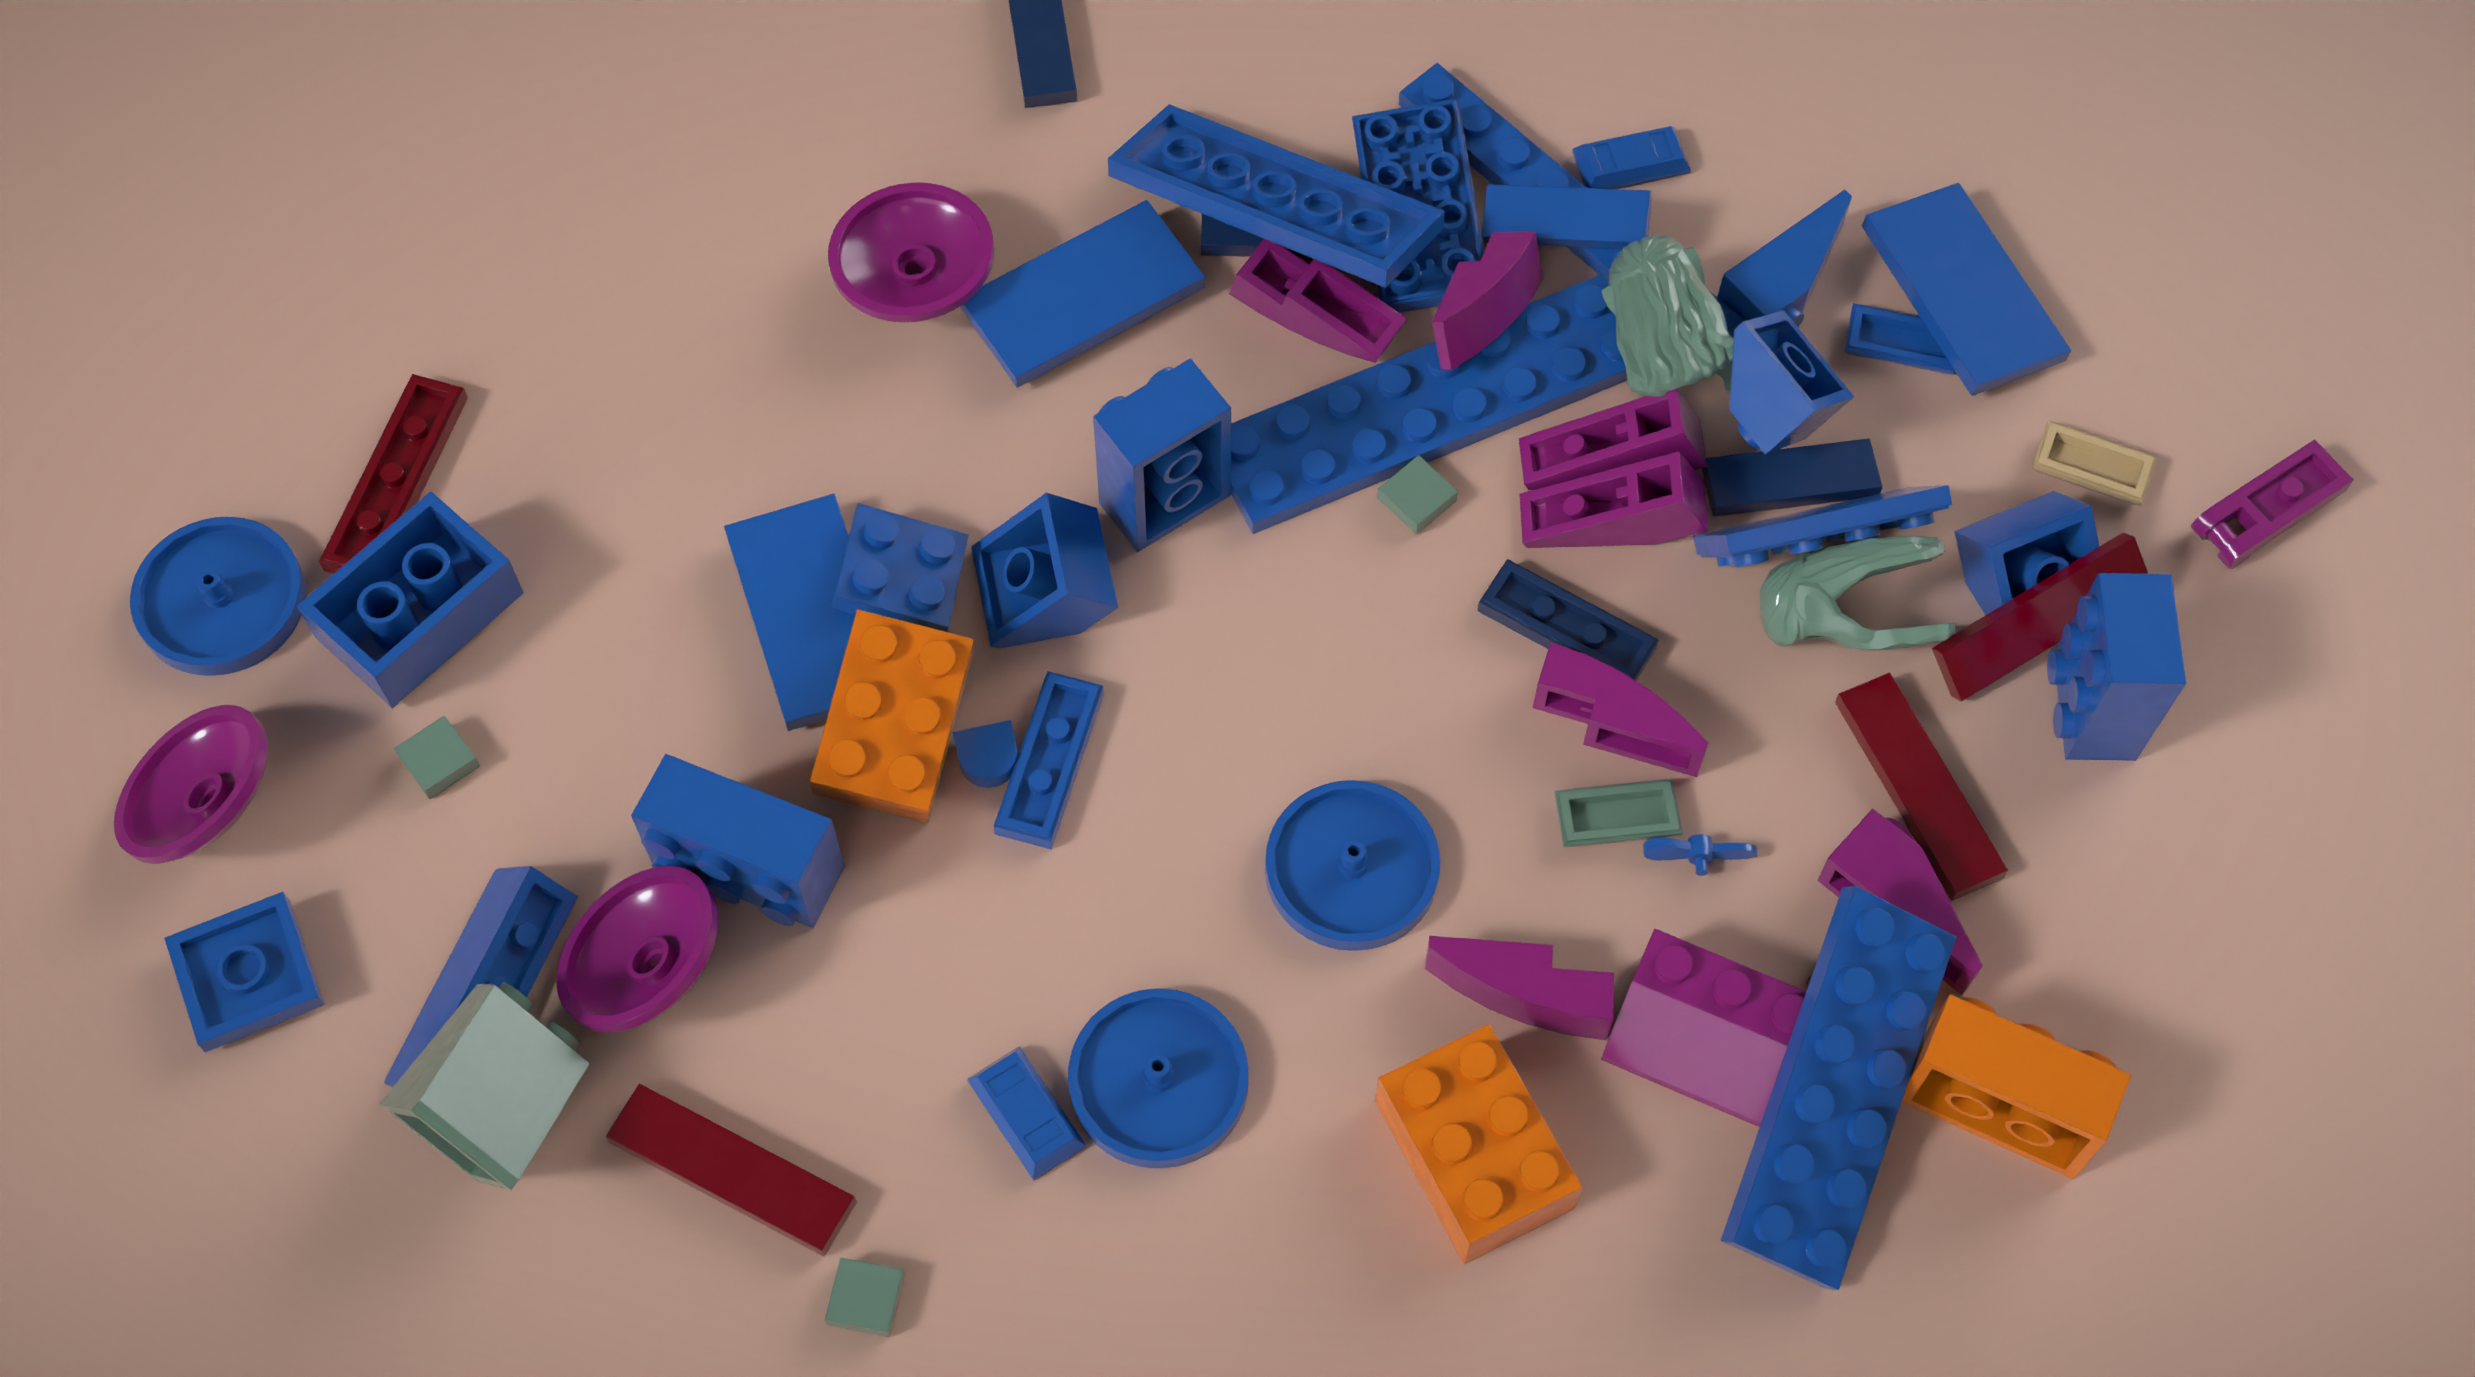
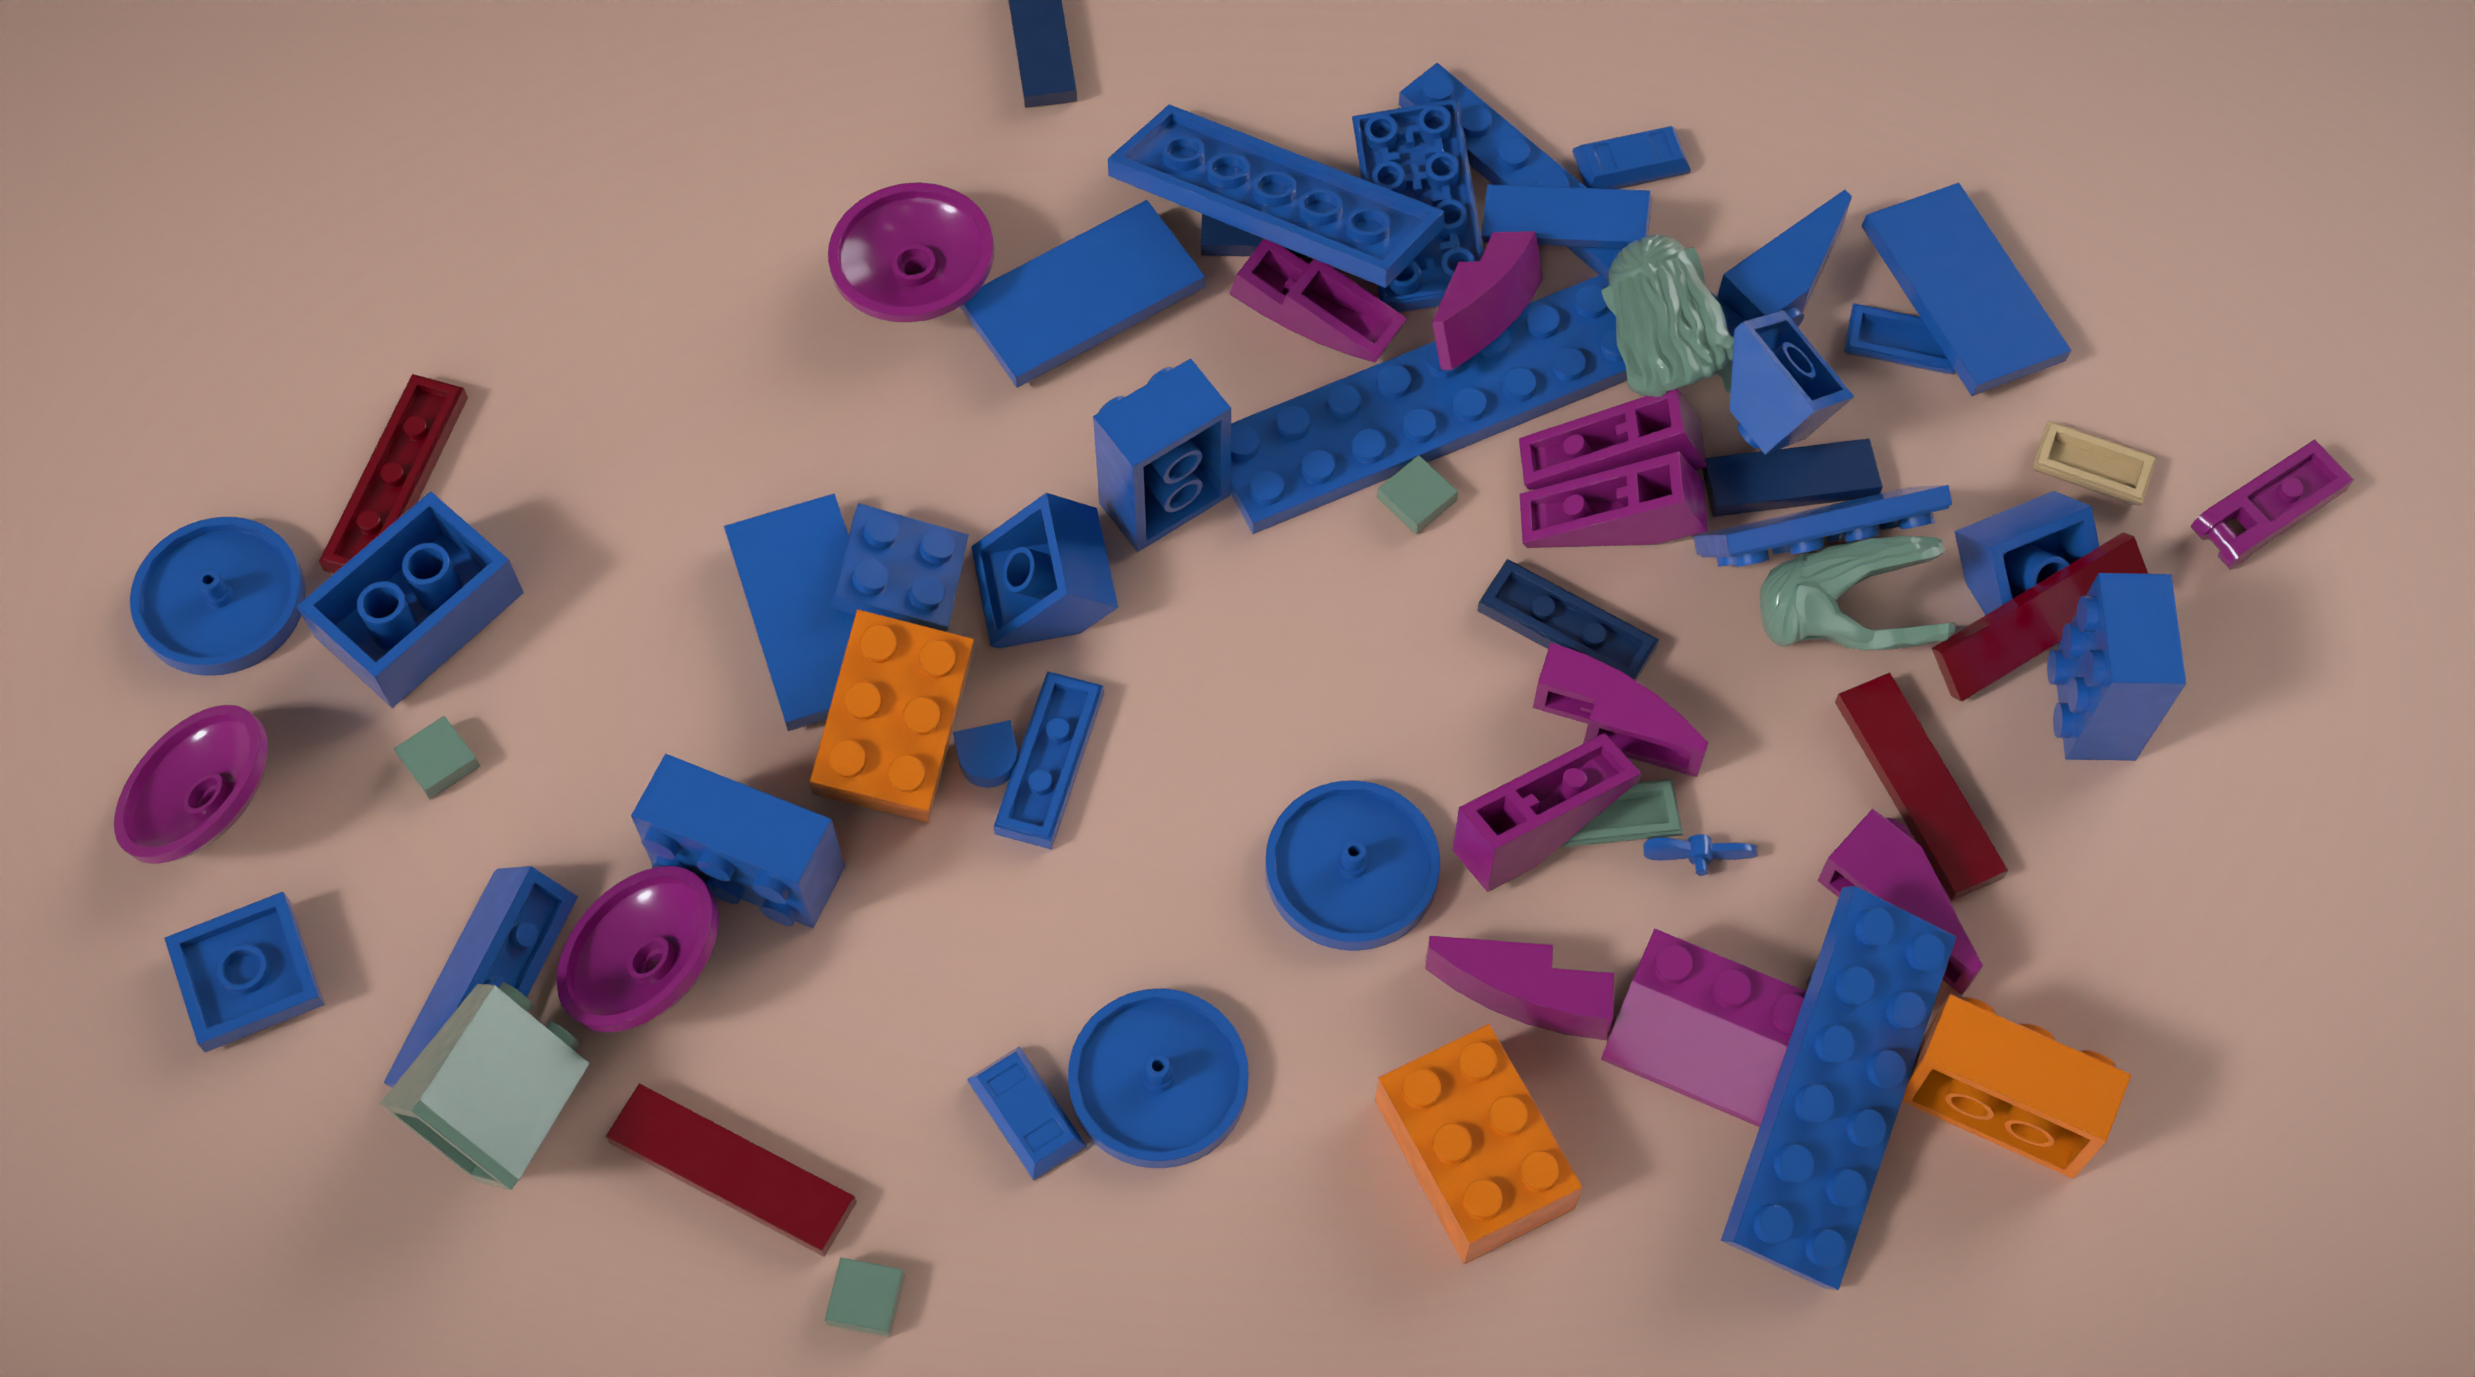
none -> magenta slope [1452,733,1641,892]

